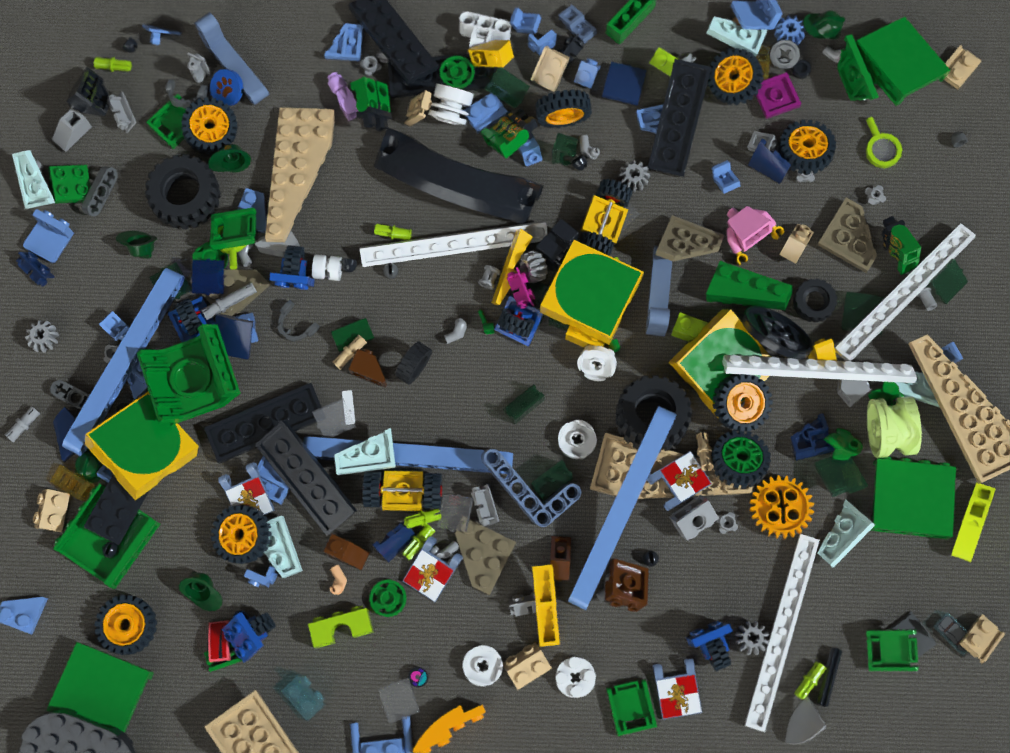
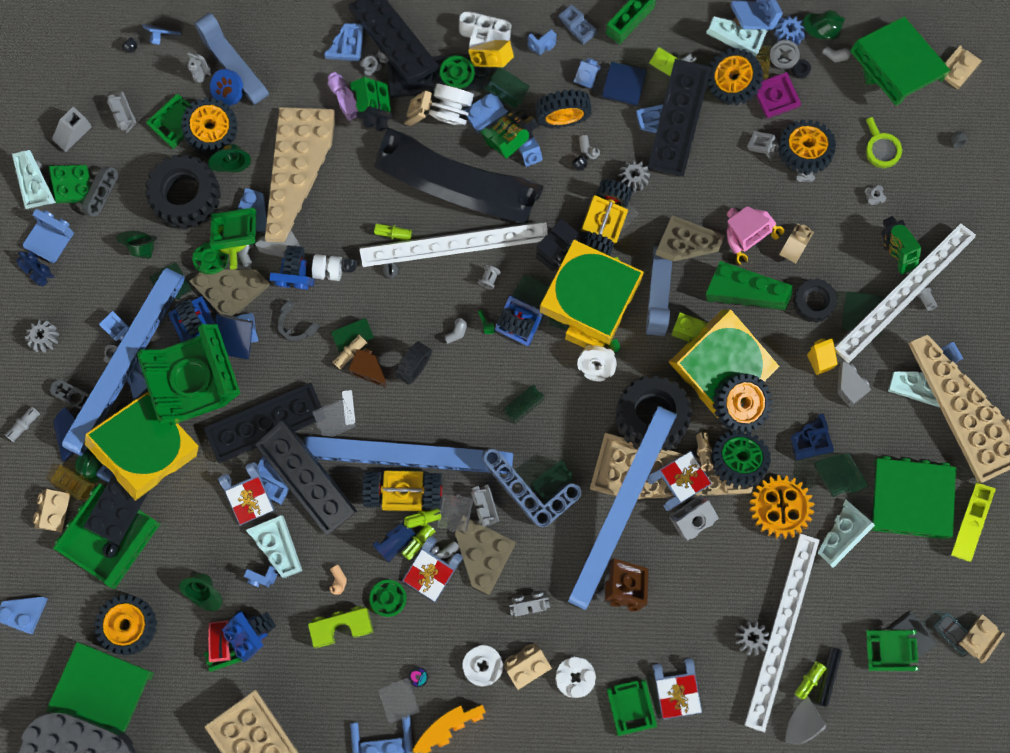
black wedge [66,67,109,116] -> none
lime axle [94,57,132,72] -> none
dark grey piece [166,79,208,108] -> none
clear blue piece [192,259,224,296] -> none
light grey pin [201,282,257,320] -> none
wheel [211,505,272,564] -> none
clear light blue bracket [281,674,326,721] -> none
reddish brown slope [323,534,370,571] -> none
light aqua wing [335,428,396,475] -> none
yellow slope [491,229,533,305] -> none
dark pink hinge [507,267,535,309] -> none
medium blue bracket [510,8,541,34] -> none
light grey gear [519,251,548,283] -> none
tan plate [531,46,570,92] -> none
yellow slope [532,565,560,647] -> none
reddish brown slope [550,536,571,580] -> none
clear green hinge [552,133,578,166] -> none
black hinge [558,34,584,70] -> none
white plate [558,420,597,459] -> none
black hinge [643,550,659,567] -> none
plate [686,620,732,671] -> none
medium blue bracket [712,160,740,194] -> none
light grey plate [716,512,738,534] -> none
white plate [722,355,917,383] -> none
black plate [741,306,813,359] -> none
dark blue slope [748,139,791,184] -> none
dark tan plate [817,197,877,273] -> none
green plate [824,428,863,460] -> none
green wing [837,34,879,101] -> none
yellowish green piece [867,396,921,458] -> none
green plate [868,382,905,406] -> none
clear green piece [930,259,968,304] -> none

